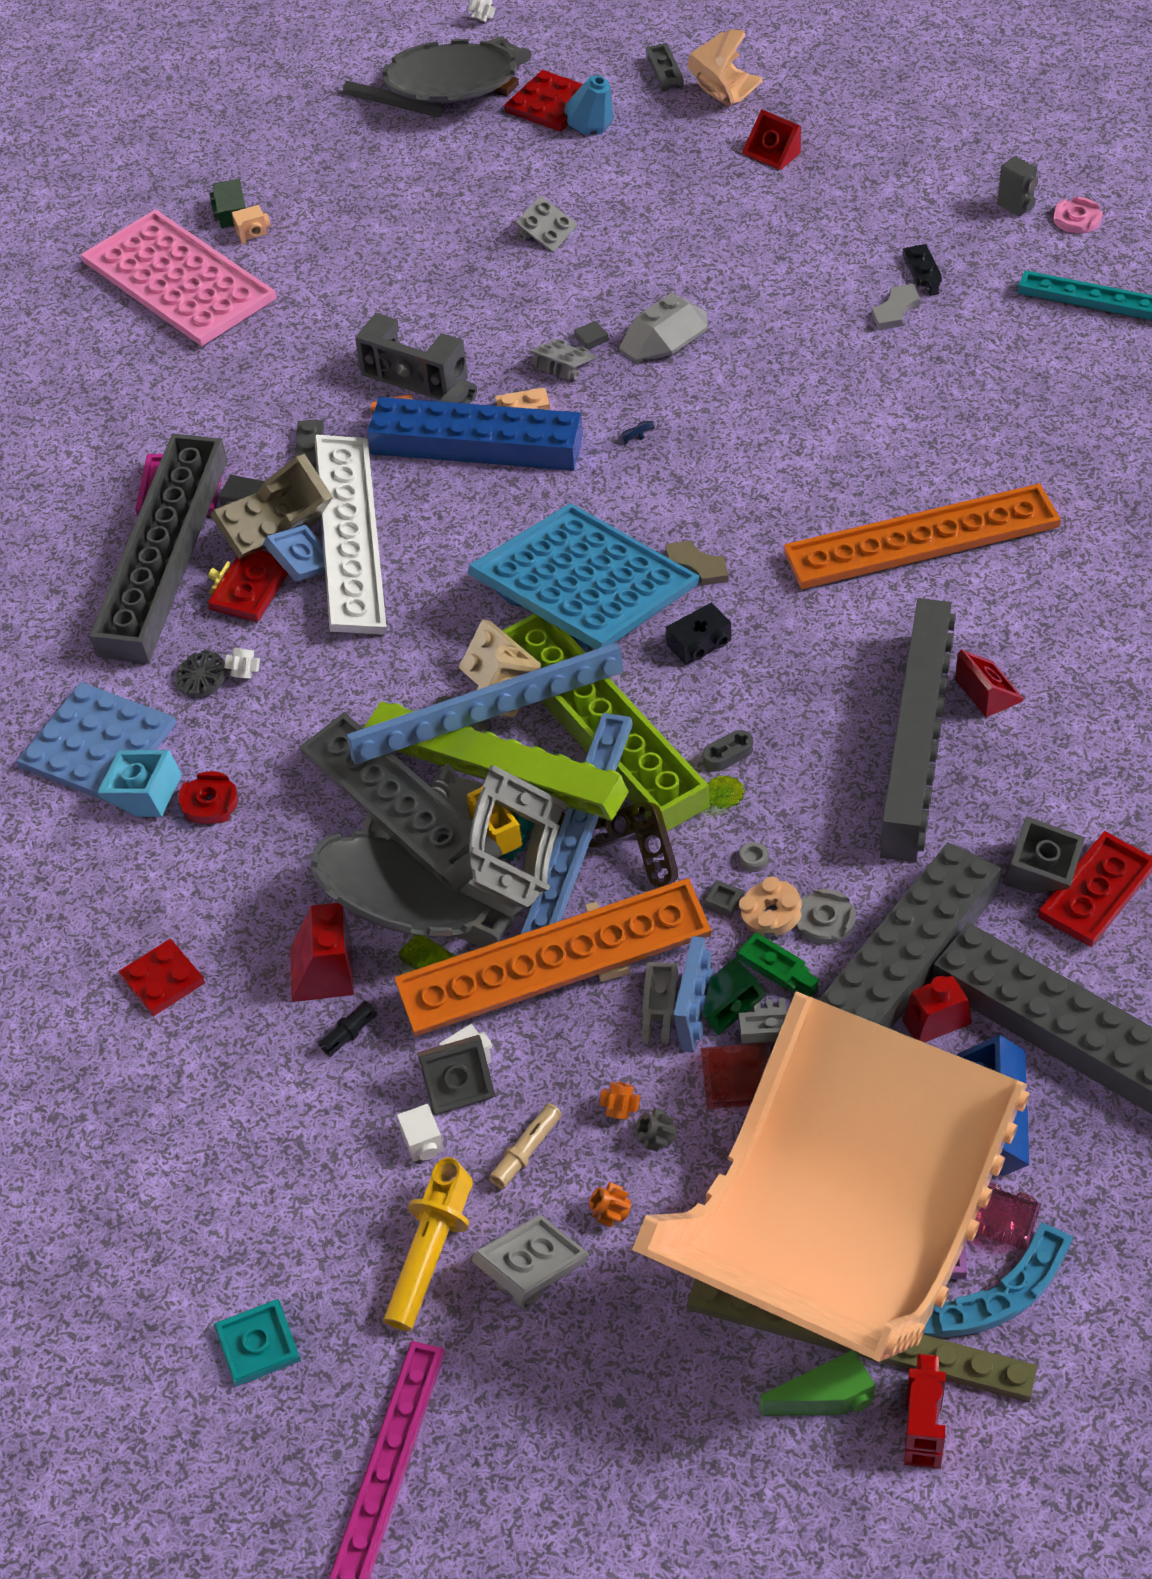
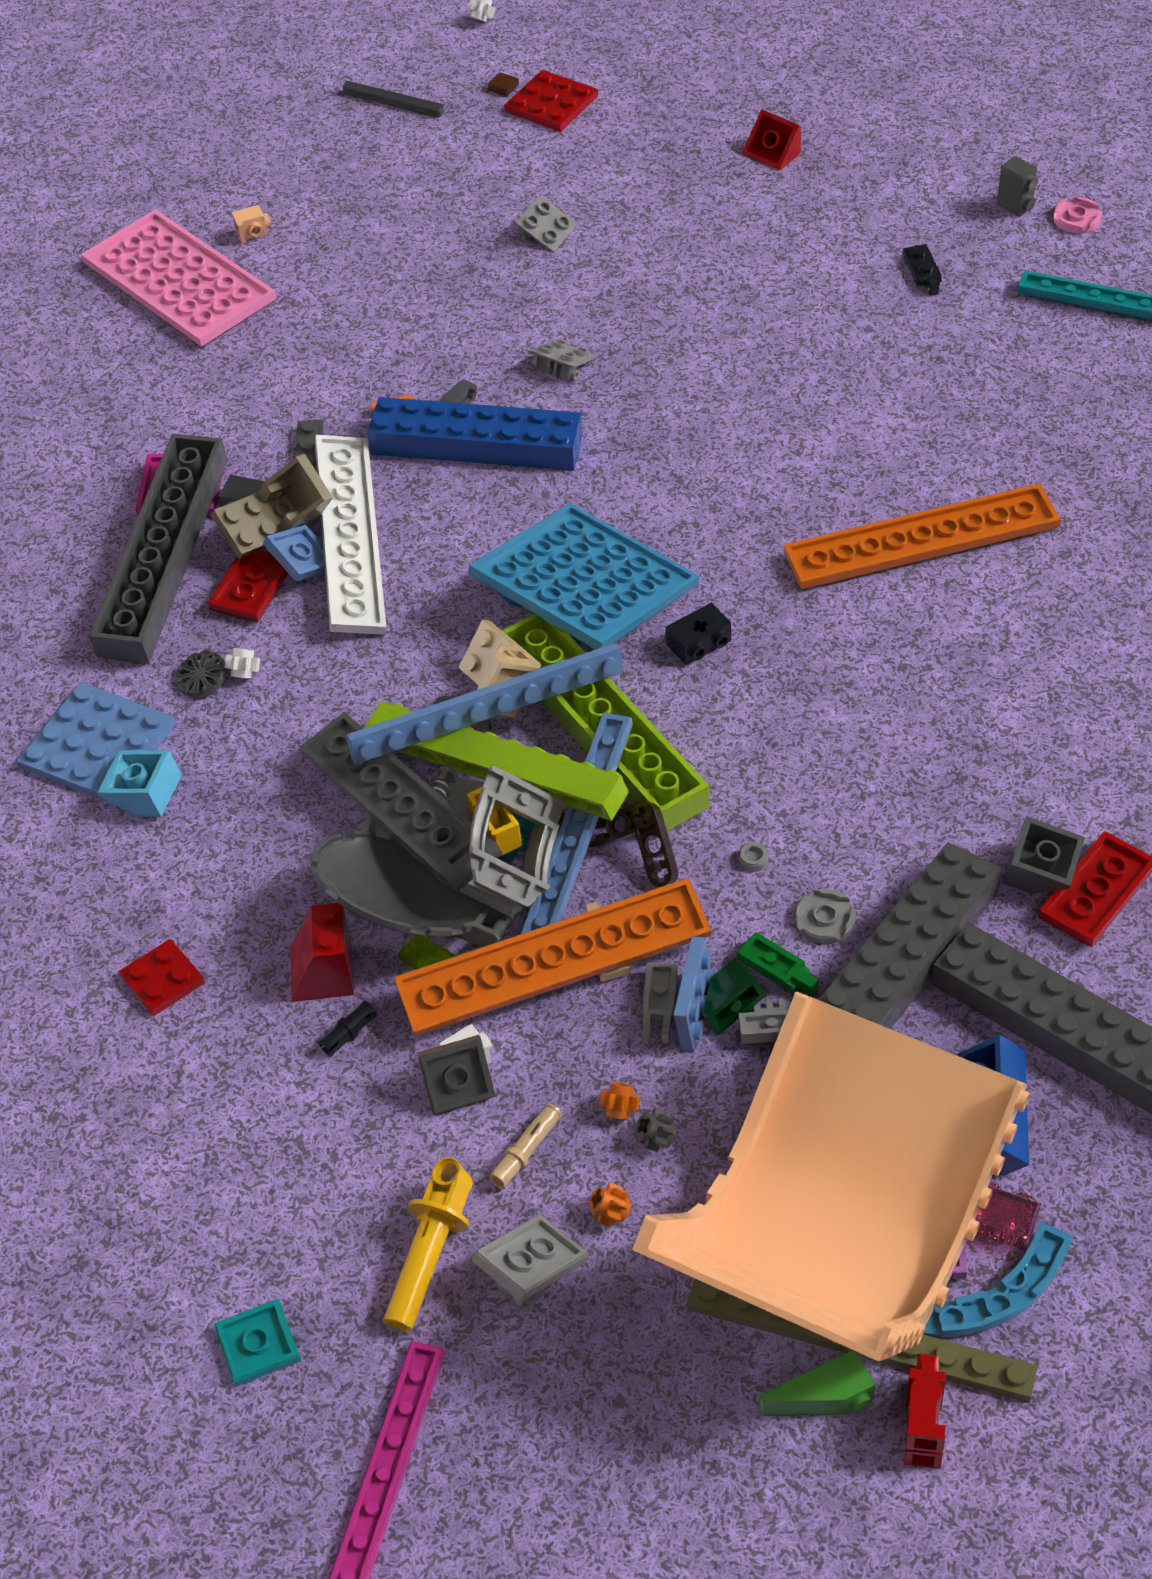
red plate [178,771,239,824] -> none
light yellow piece [207,561,230,595] -> none
dark green brick [209,179,246,229] -> none
dark grey plate [355,313,468,400] -> none
dark grey dish [382,36,531,103] -> none
white brick [397,1104,444,1162] -> none
light nougat hinge [495,387,550,410] -> none
dark azure cone [564,75,614,135] -> none
dark grey tile [574,321,609,350] -> none
light grey wedge [619,292,707,363] -> none
dark blue piece [622,421,655,444] -> none
dark grey plate [645,43,684,91] -> none
dark tan tile [665,540,729,586] -> none
light nougat piece [687,29,762,107] -> none
clear red plate [701,1043,767,1109] -> none
dark grey beam [703,730,753,771] -> none
dark grey tile [703,880,744,918] -> none
clear neon green piece [707,775,745,809] -> none
light nougat plate [739,876,802,937] -> none
light grey tile [872,284,921,330] -> none
dark grey brick [880,598,956,862] -> none
red torso [902,976,972,1043] -> none
red slope [955,649,1024,717] -> none

